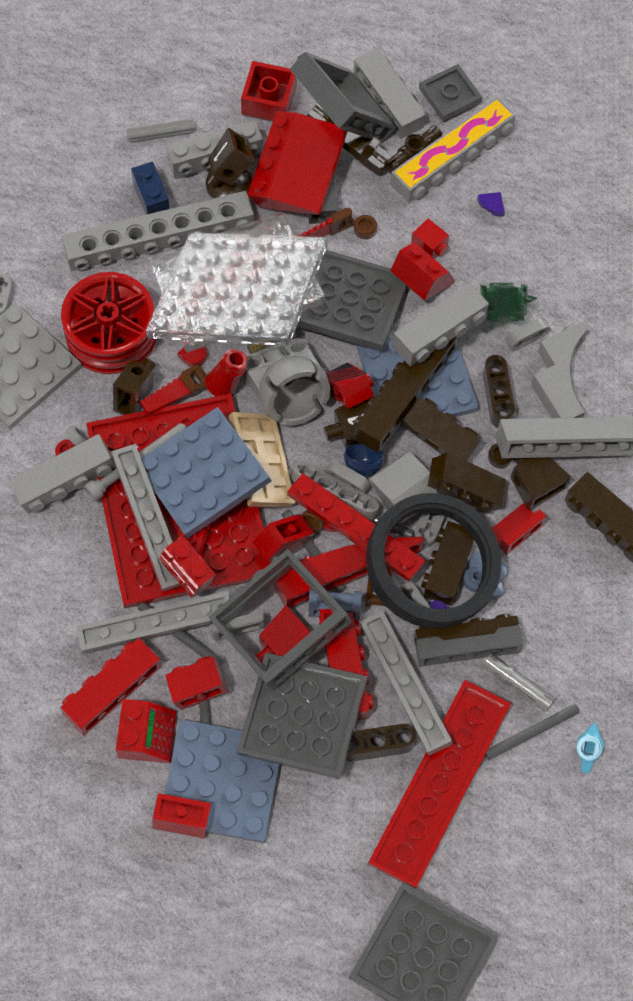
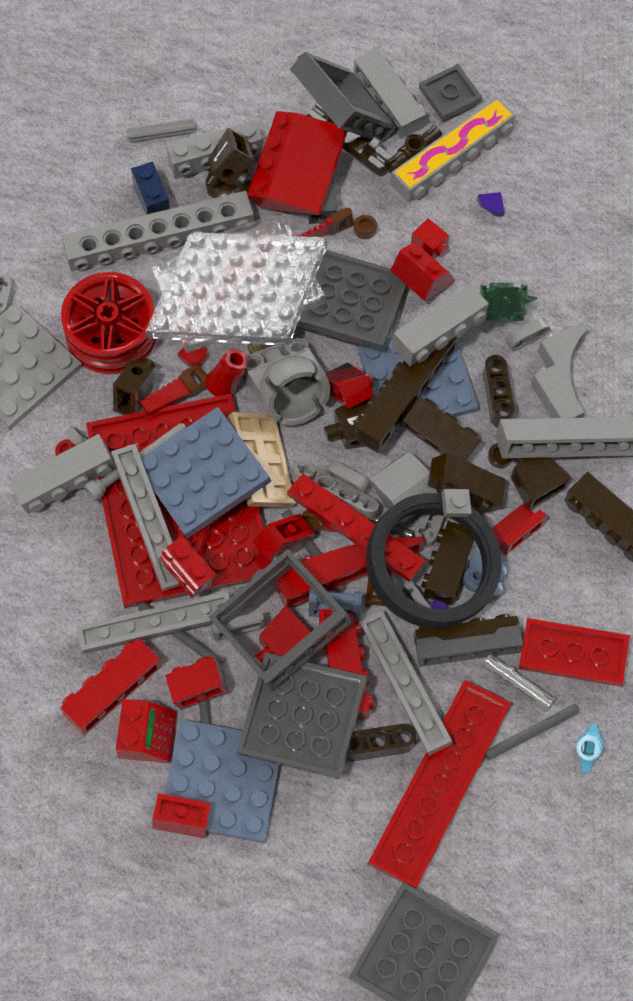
red brick [241,61,297,121] -> none
dark blue piece [344,444,384,477] -> none
none -> light grey plate [441,489,472,517]
none -> red piece [519,618,630,687]

